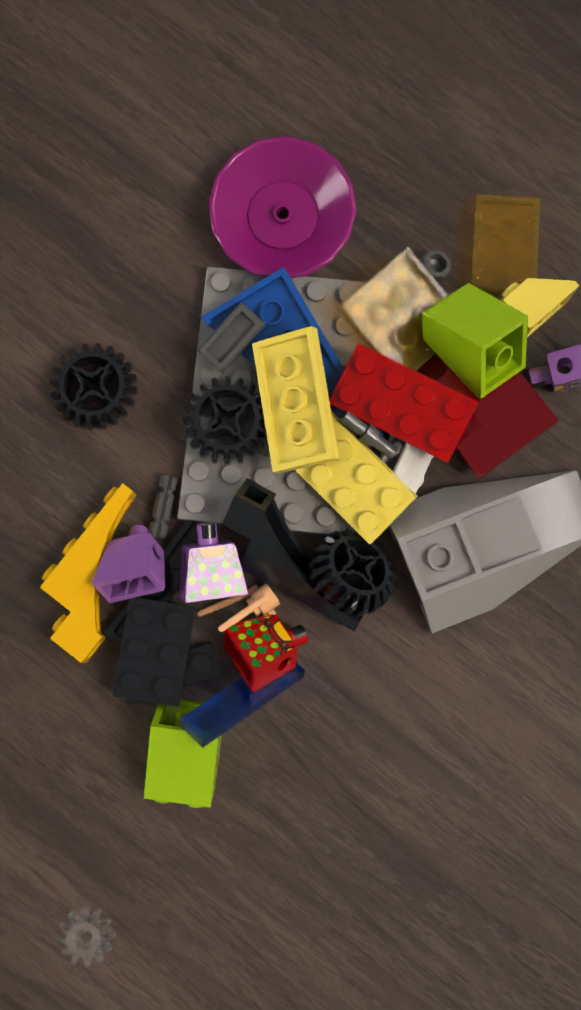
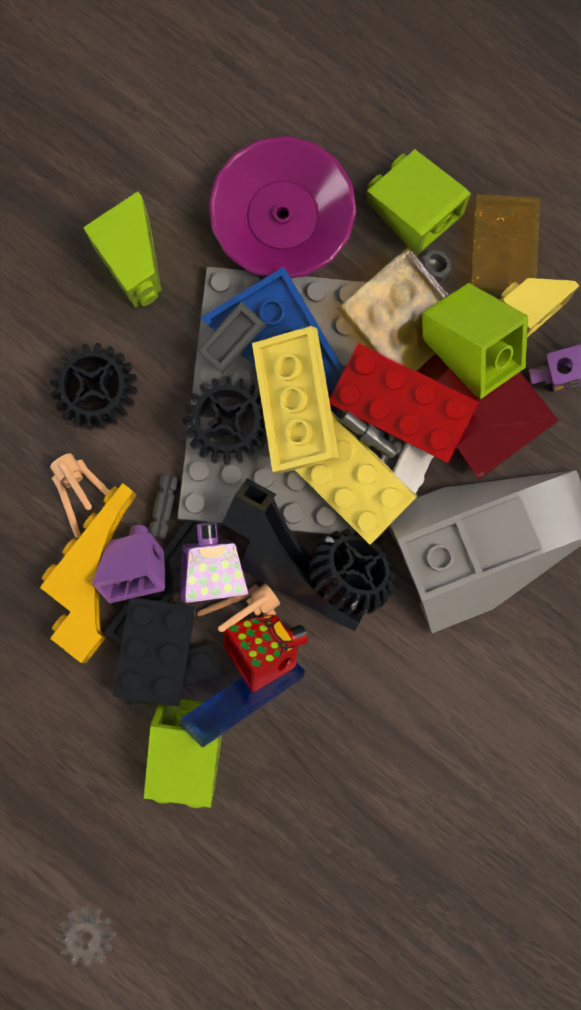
none -> light nougat plant [50,453,110,538]
none -> lime slope [83,192,162,308]
none -> lime slope [366,149,471,256]

